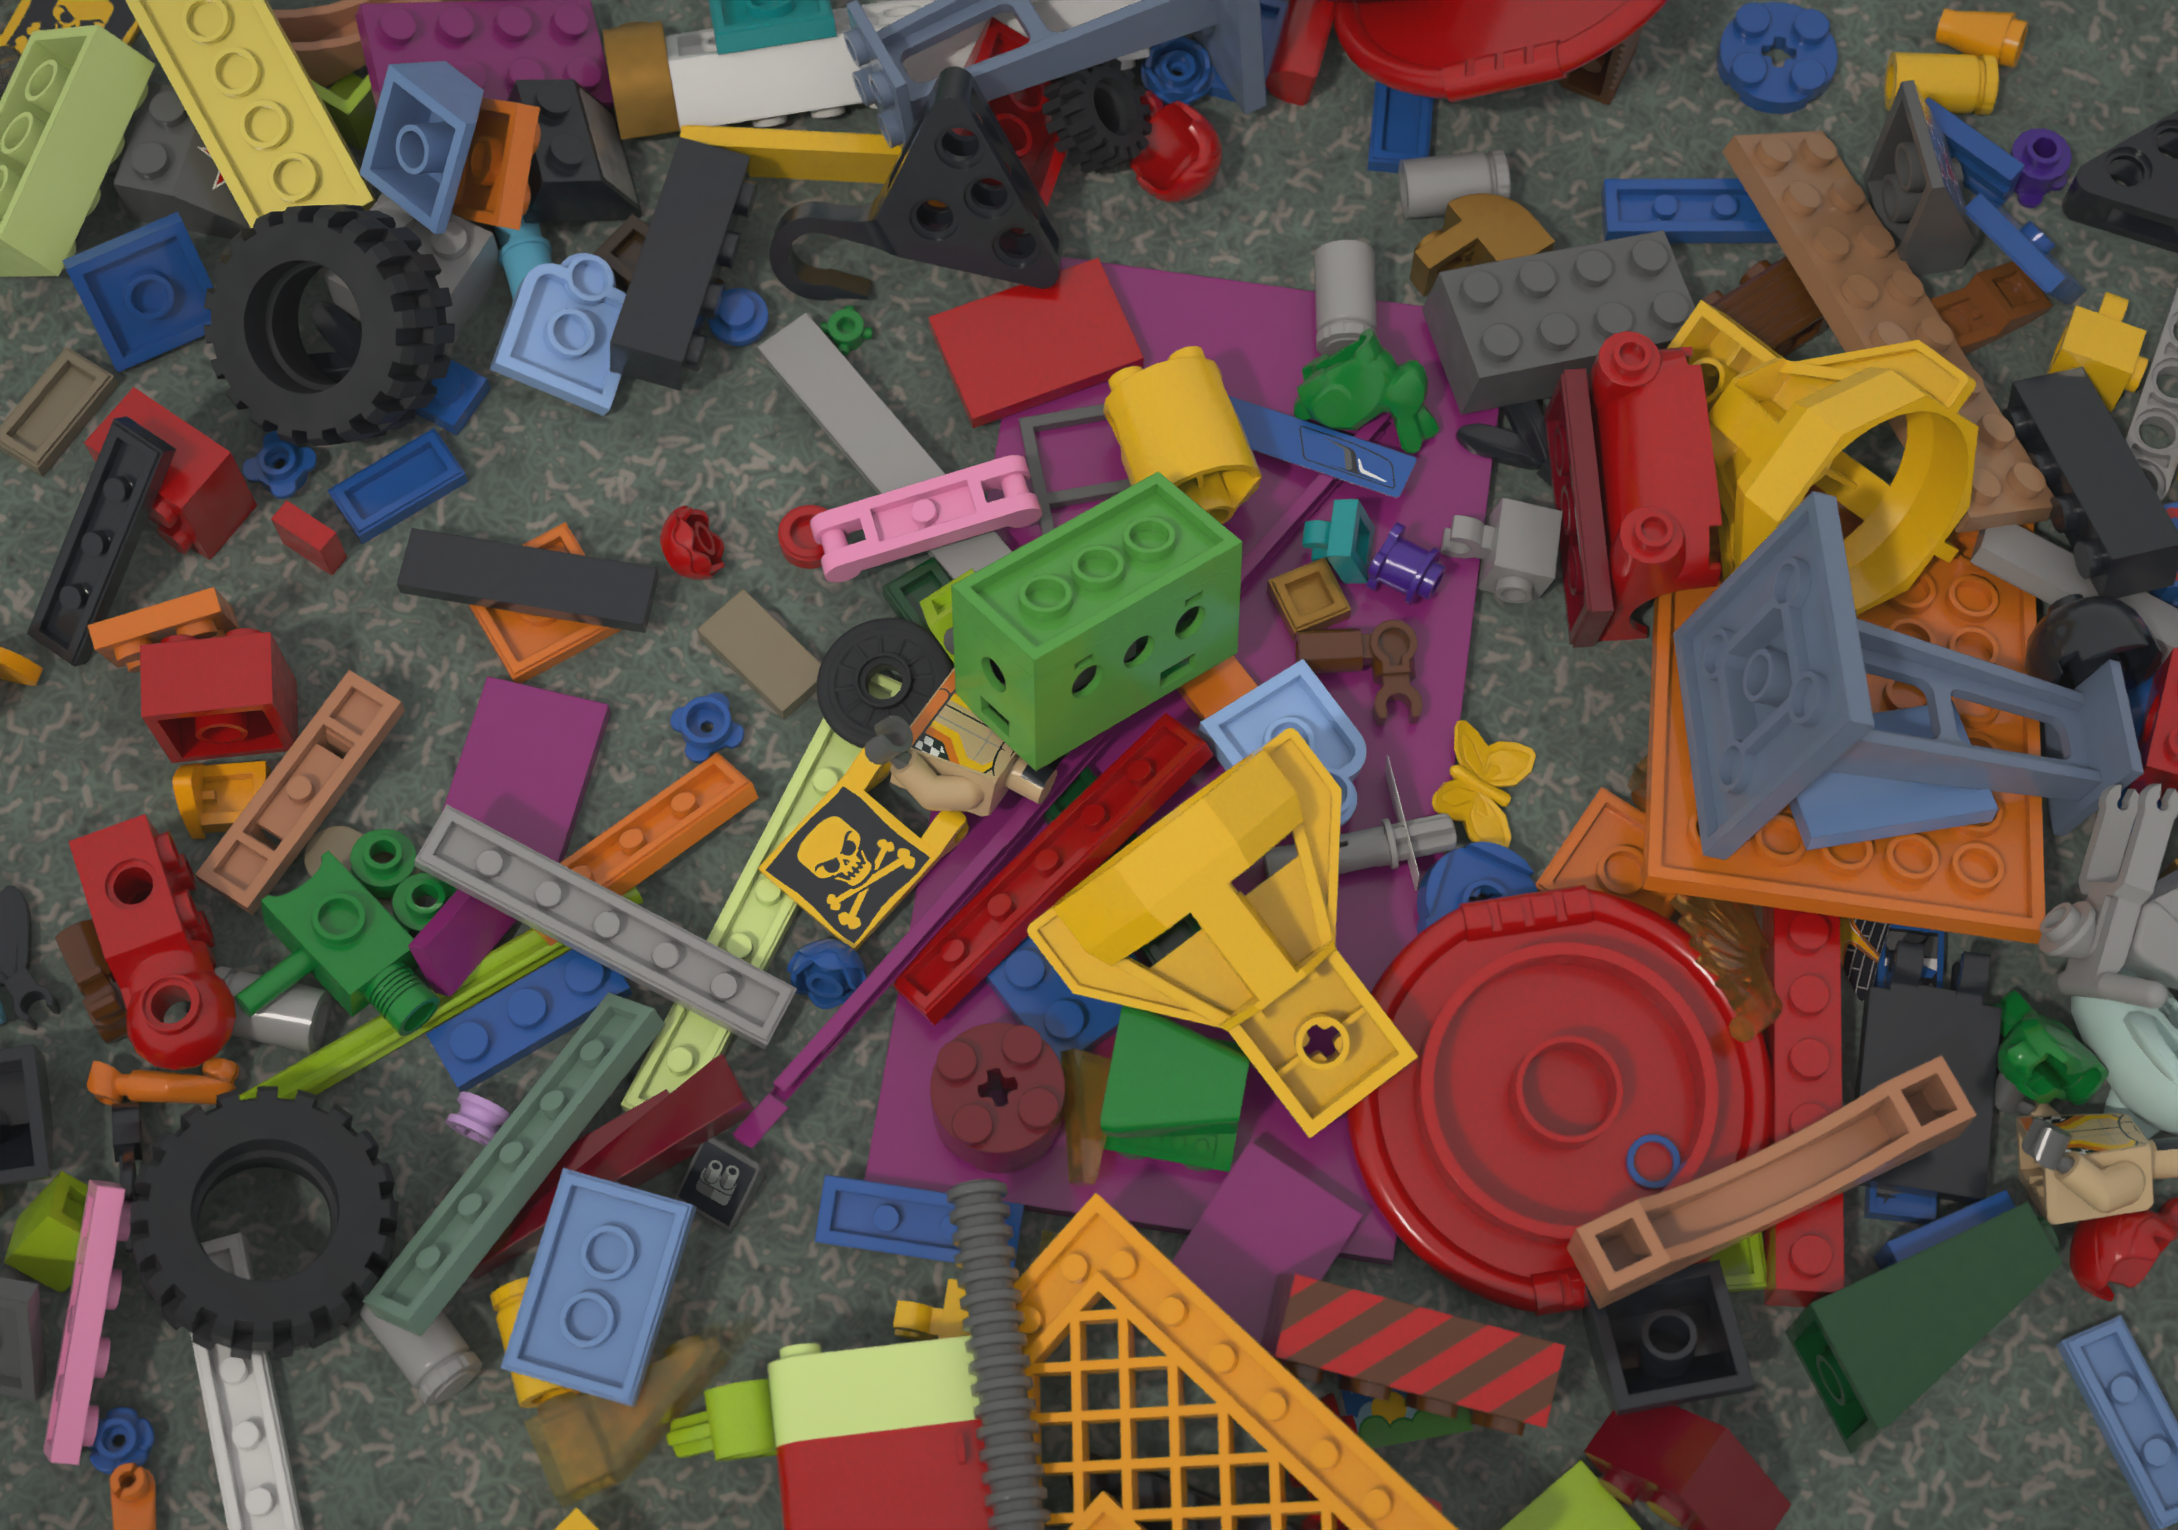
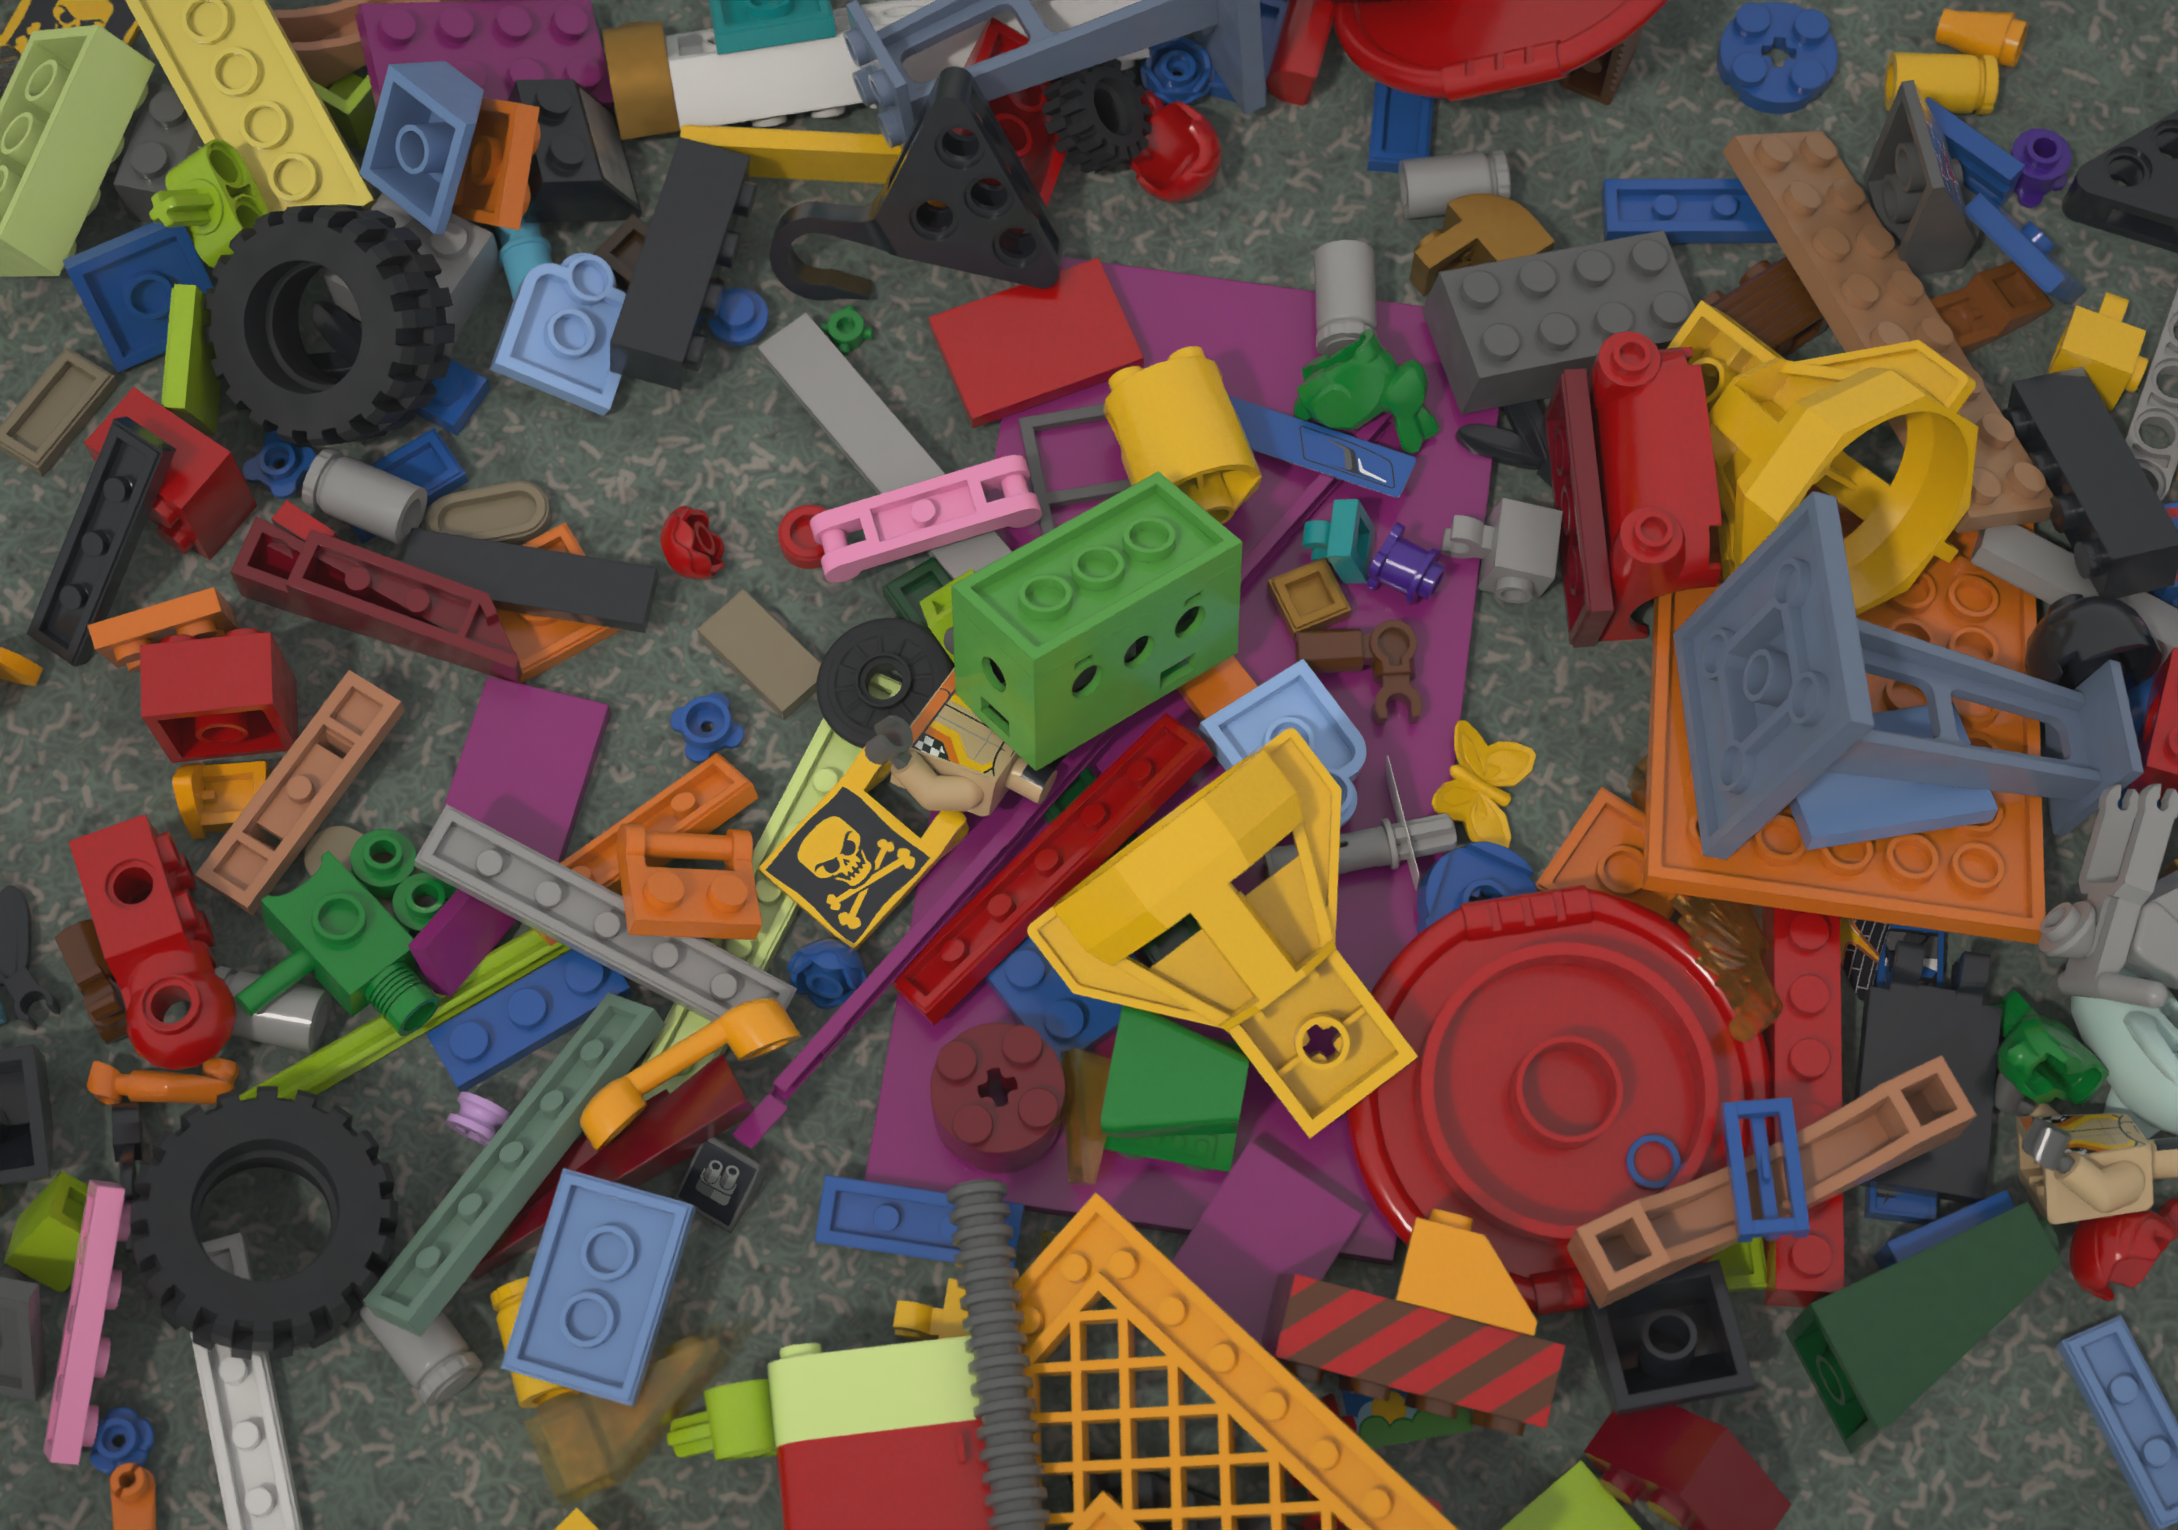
none -> lime beam [149,139,269,269]
none -> lime tile [161,284,222,435]
none -> dark red wedge [230,517,522,683]
none -> light grey piece [302,448,427,545]
none -> dark tan tile [426,481,552,545]
none -> light orange piece [580,998,802,1152]
none -> orange plate [616,823,762,940]
none -> light orange slope [1395,1209,1537,1336]
none -> blue tile [1720,1097,1810,1243]

